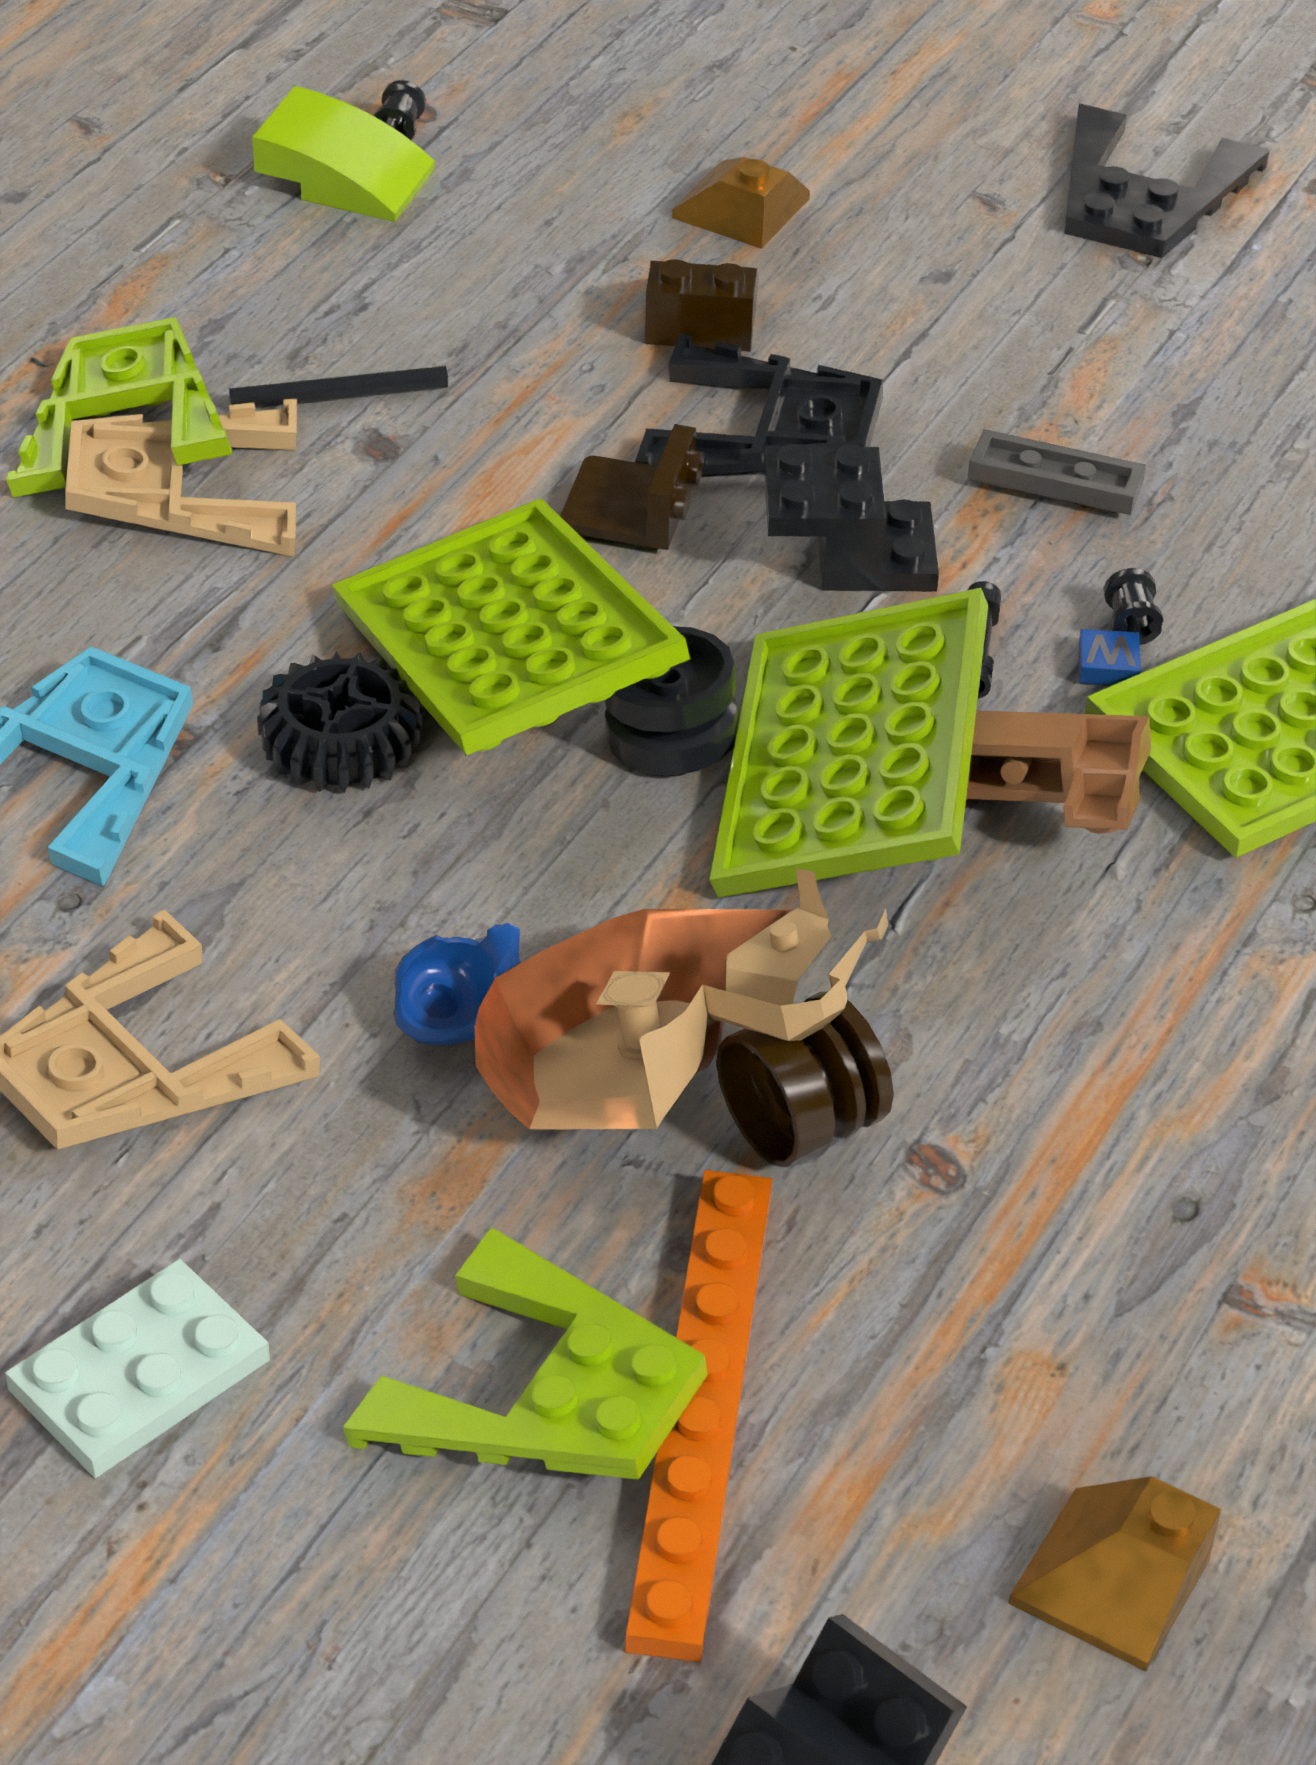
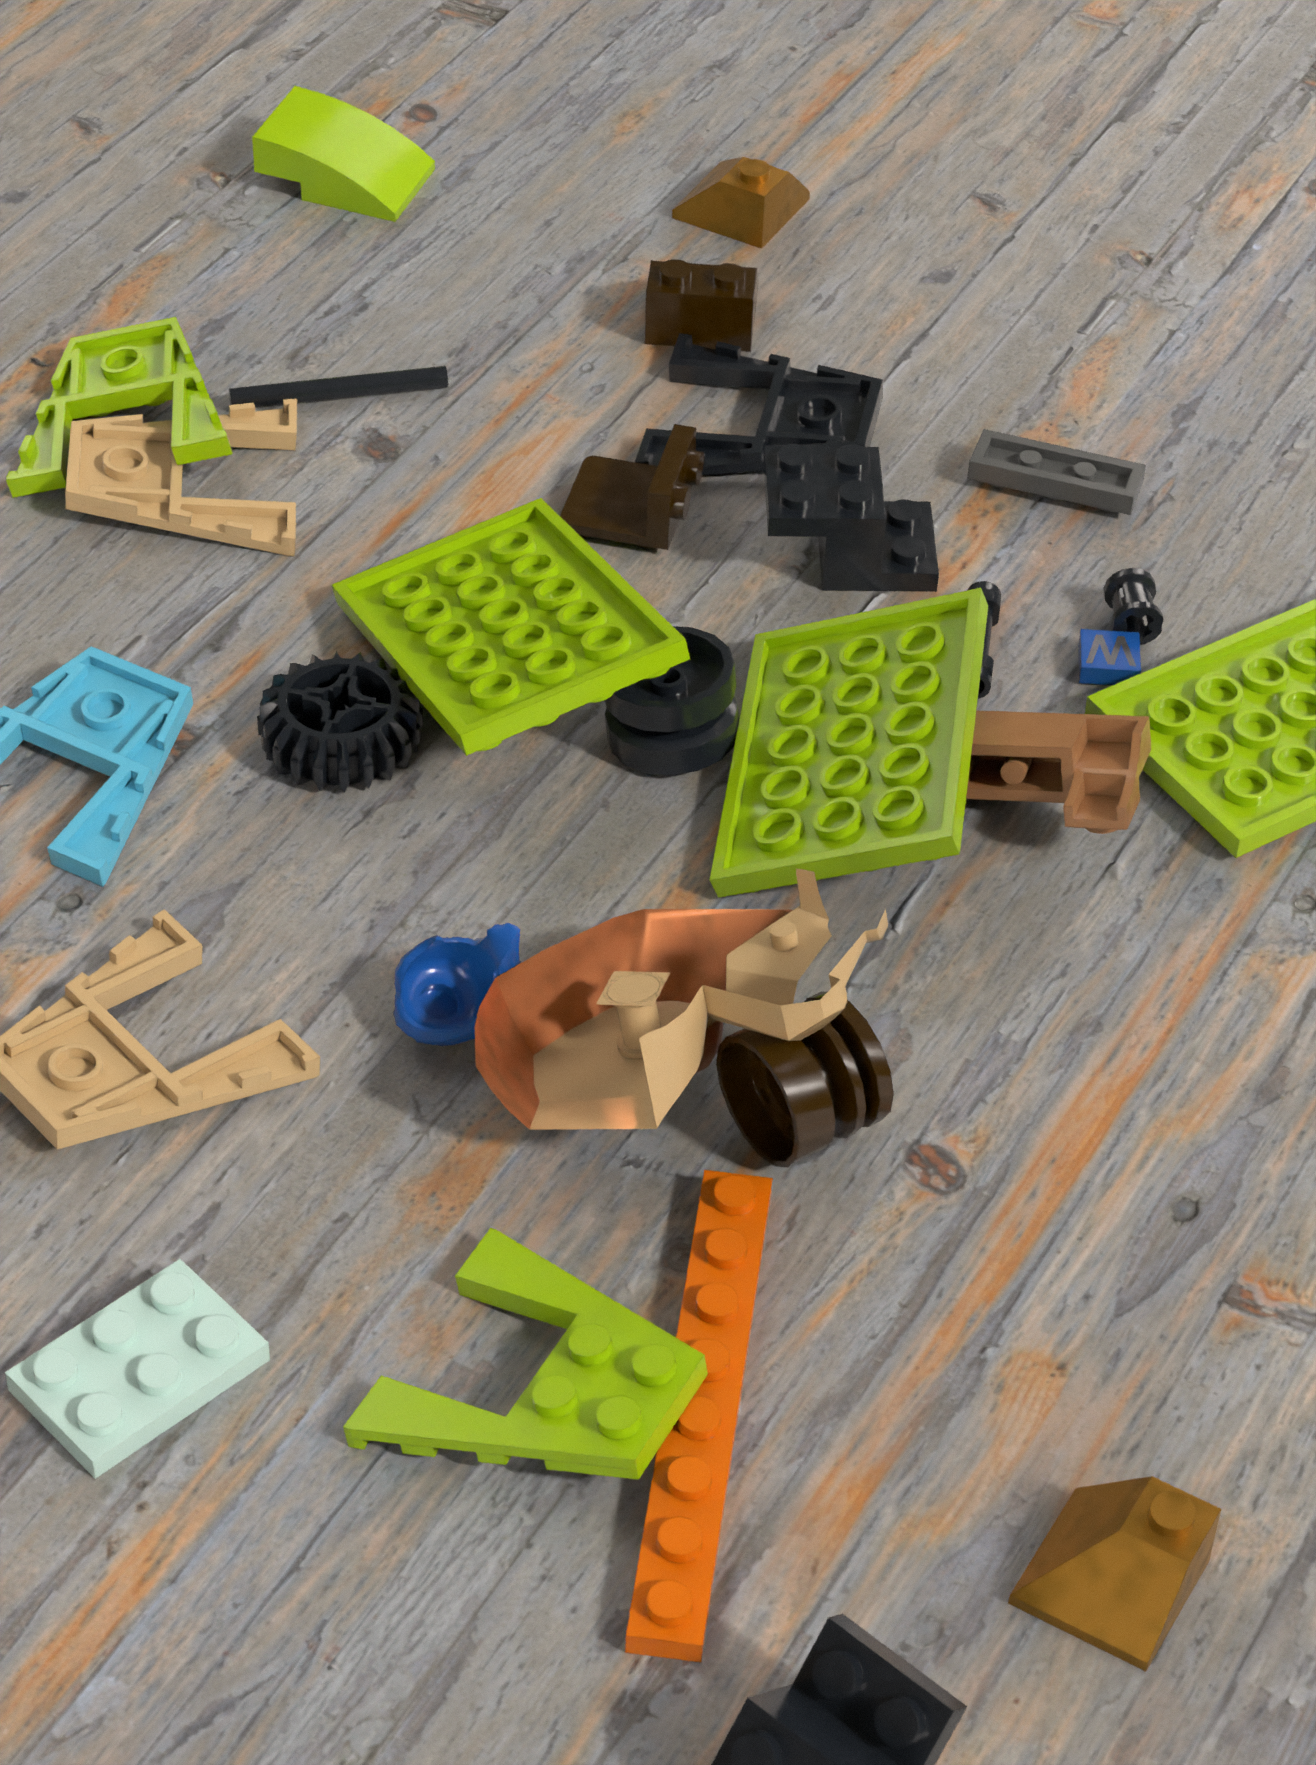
black bush [374,80,426,140] -> none
black wing [1064,103,1270,258] -> none

